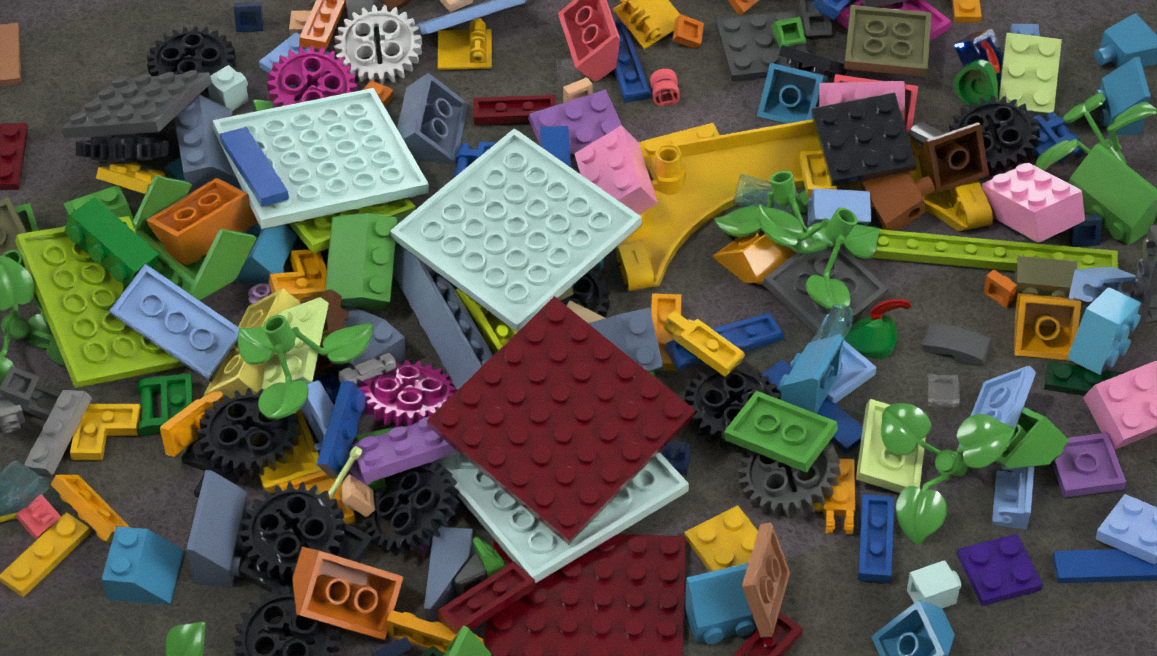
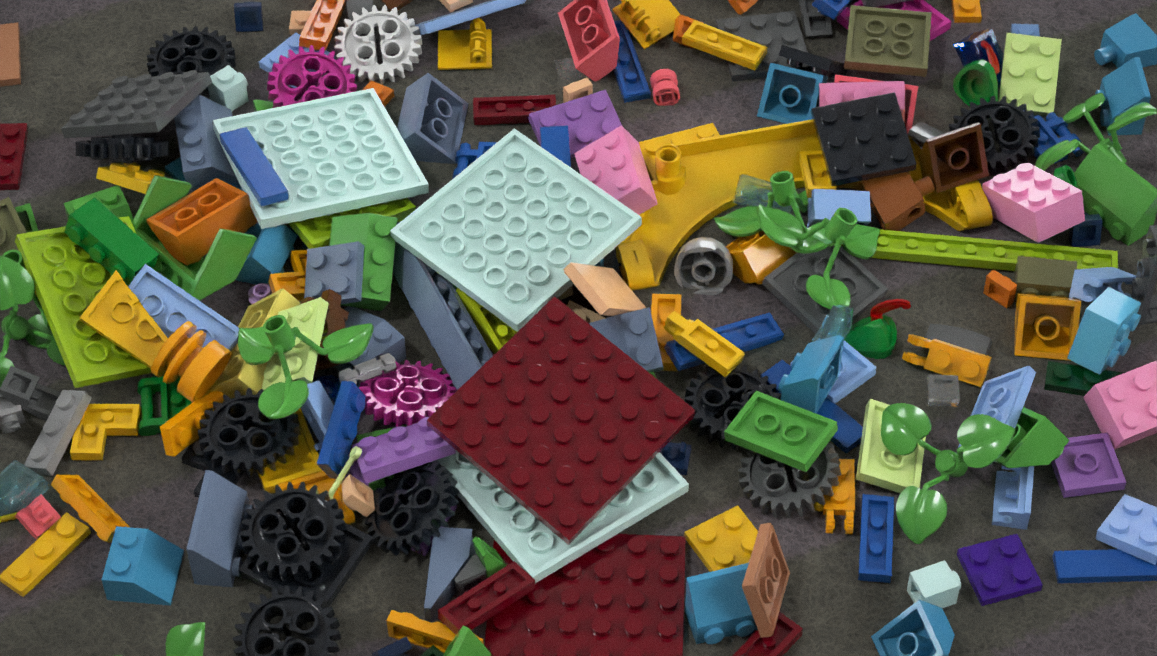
orange slope [292,547,404,640] -> none
bright green slope [771,17,806,48] -> none
none -> yellow wing [80,270,168,369]
none -> light orange wheel [151,321,232,403]
none -> sand blue plate [304,241,364,304]
none -> light nougat tile [563,262,646,316]
none -> light grey cylinder [674,237,733,295]
none -> yellow tile [682,20,767,71]
none -> light orange hinge [902,334,992,387]
none -> green tile [1054,165,1078,188]

